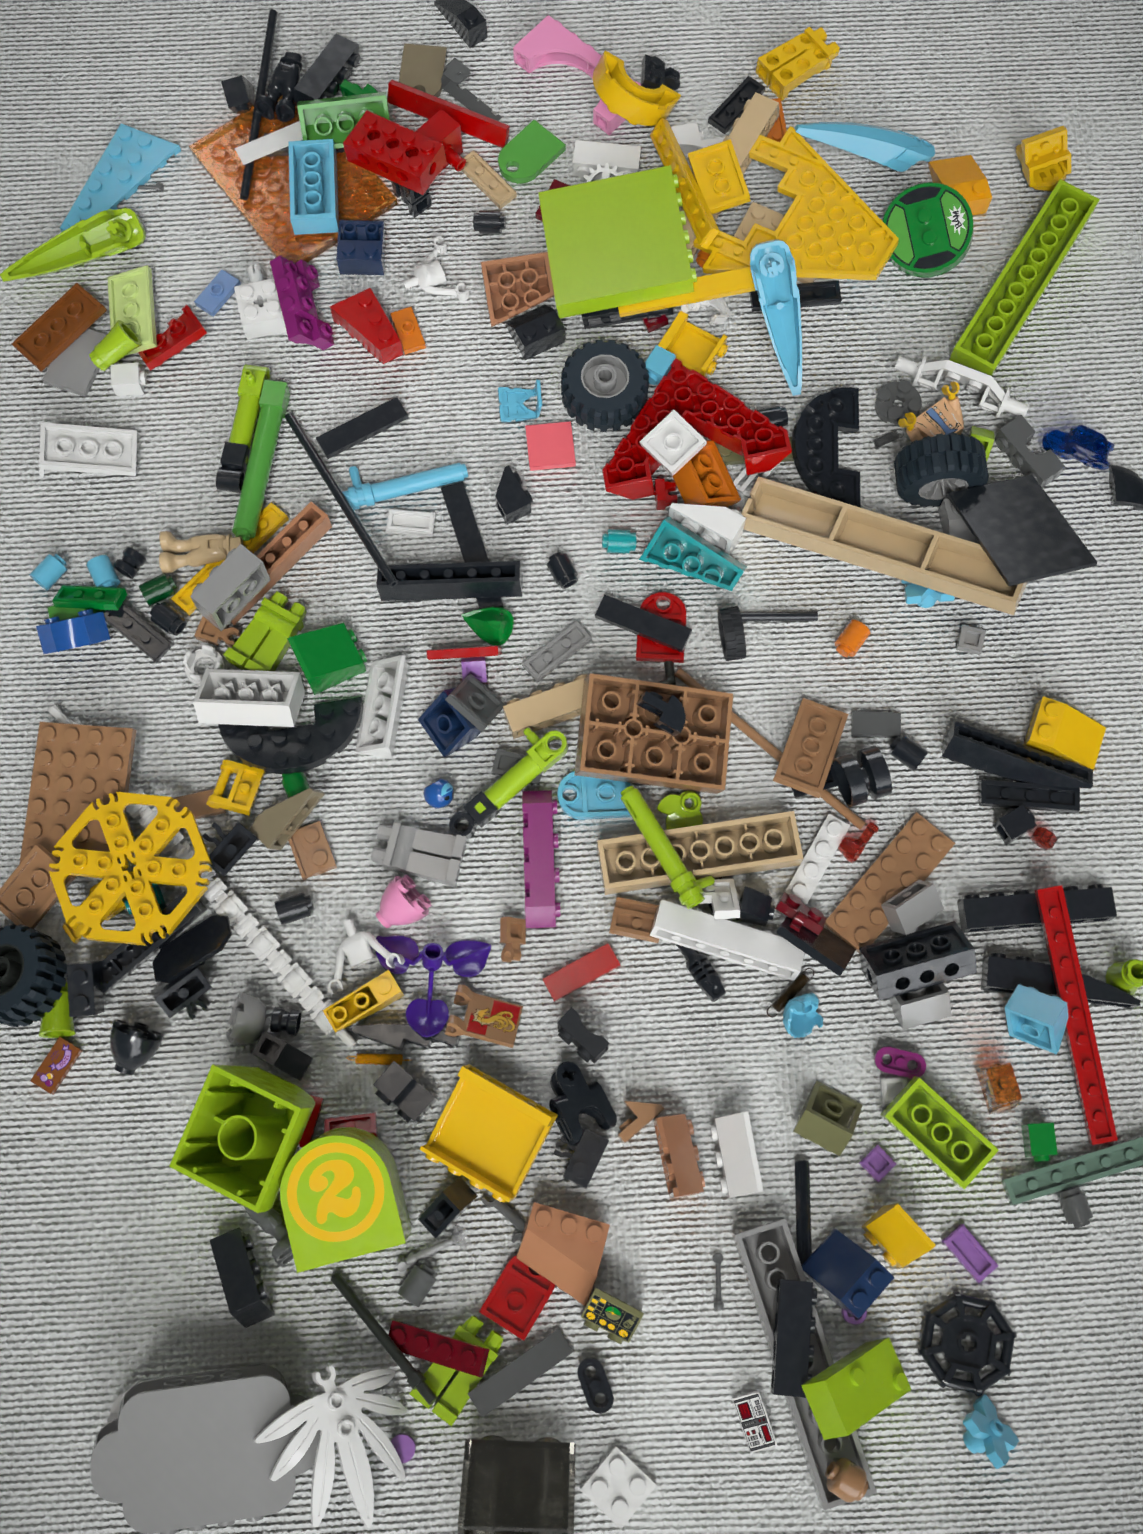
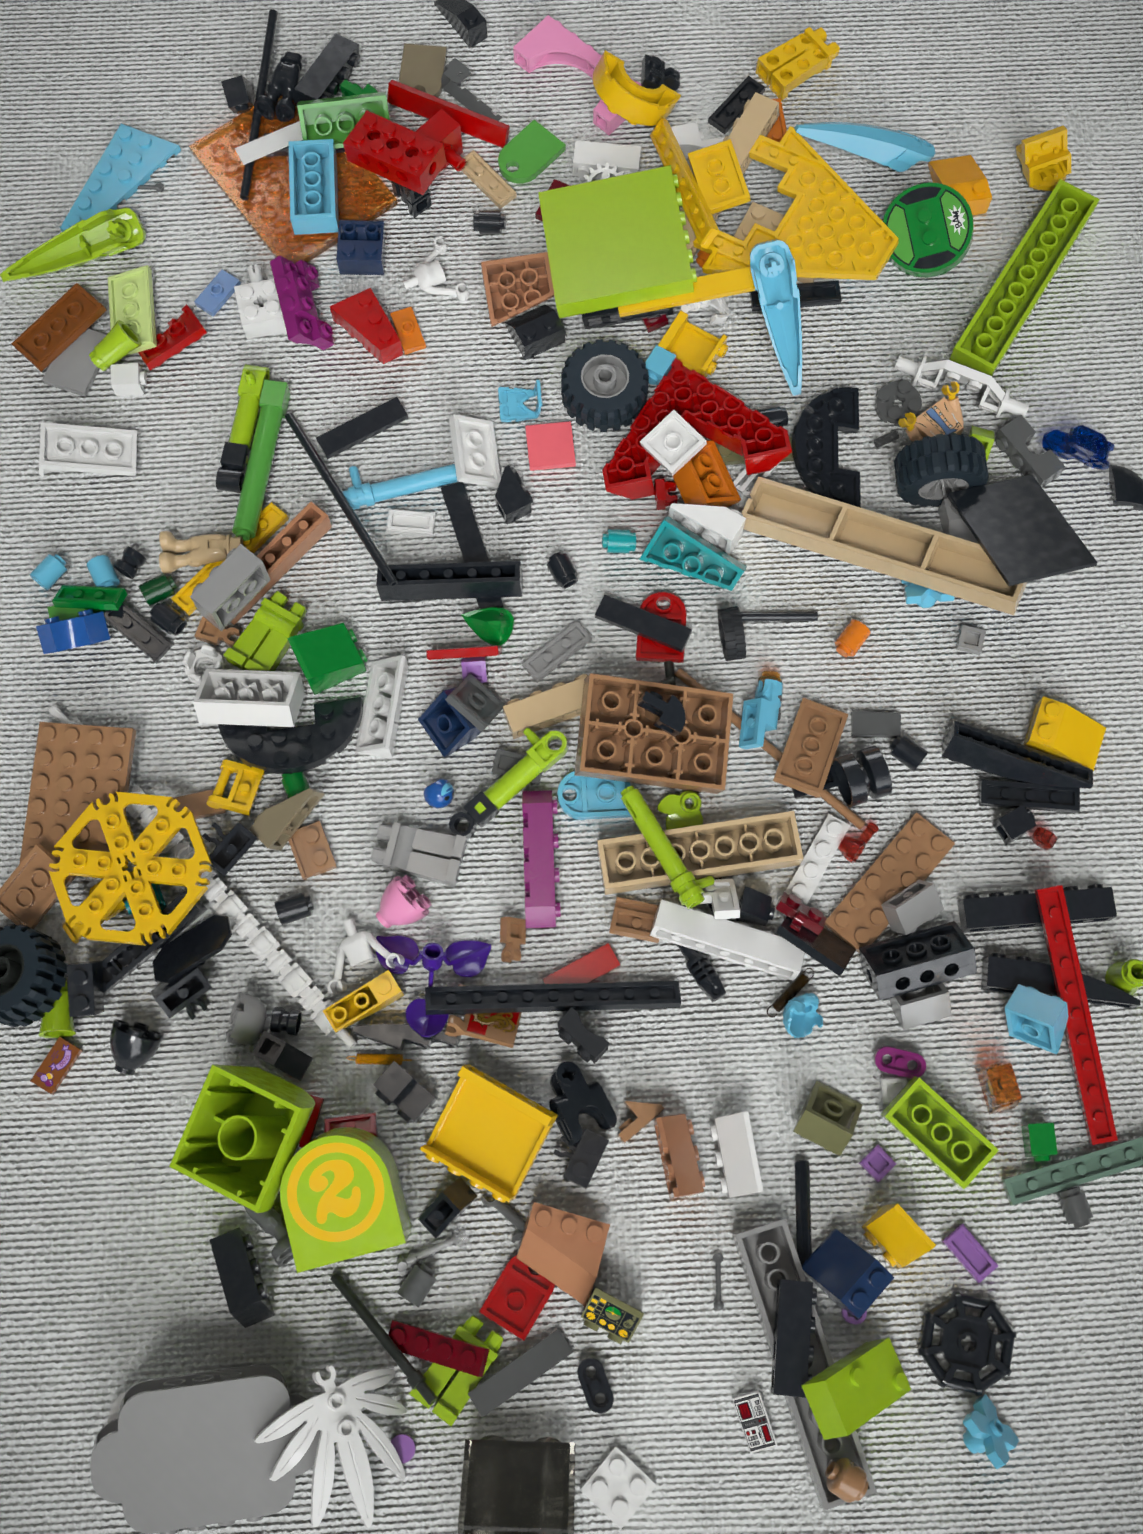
none -> black plate [425,981,681,1015]
none -> white plate [449,414,501,488]
none -> medium azure plate [739,671,783,750]

